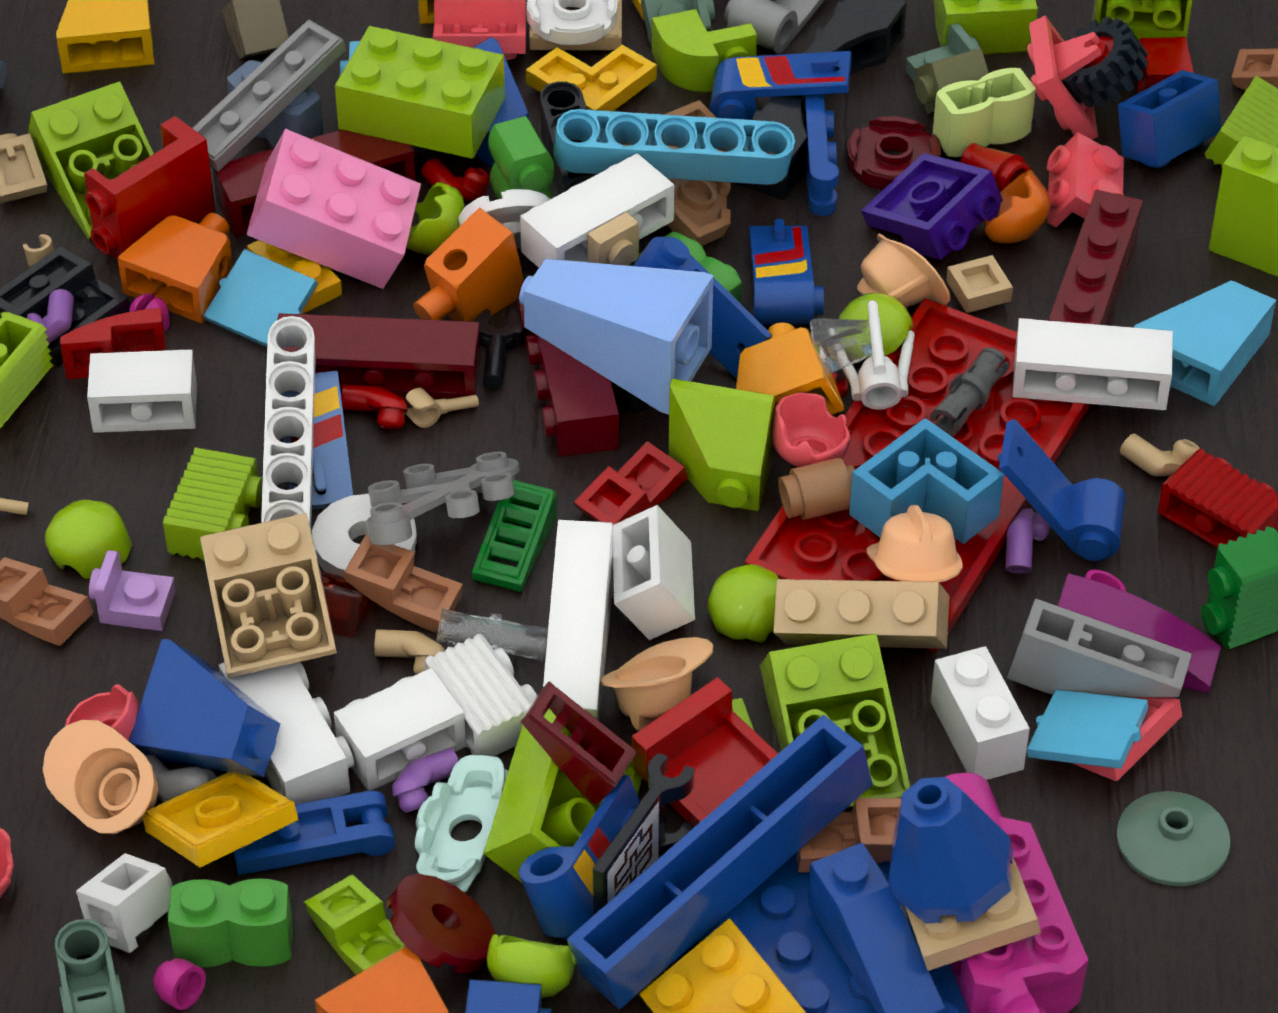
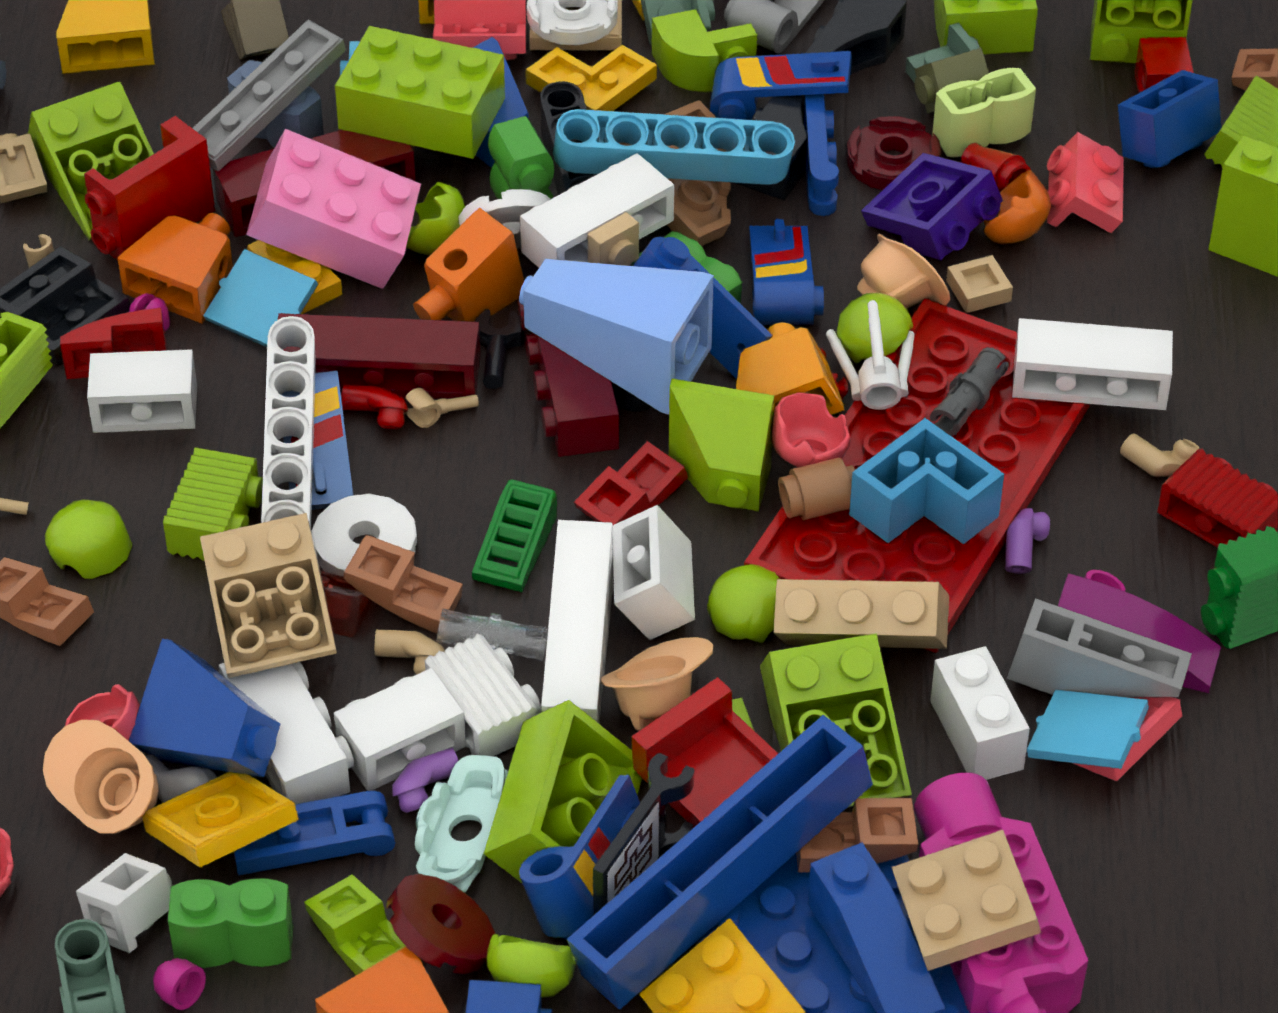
medium lavender arm [27,289,74,343] -> none
lavender bracket [89,550,176,631] -> none
light grey plant [366,452,520,545] -> none
red arm [421,158,490,201] -> none
dark red slope [520,681,637,806] -> none
clear slope [810,318,872,373] -> none
light nougat piece [867,505,963,582] -> none
blue cone [889,777,1013,923] -> none
blue door [998,419,1126,561] -> none
plate [1027,15,1148,140] -> none
dark red brick [1048,190,1143,325] -> none
sand green dish [1116,791,1230,886] -> none
medium azure slope [1133,280,1276,406] -> none

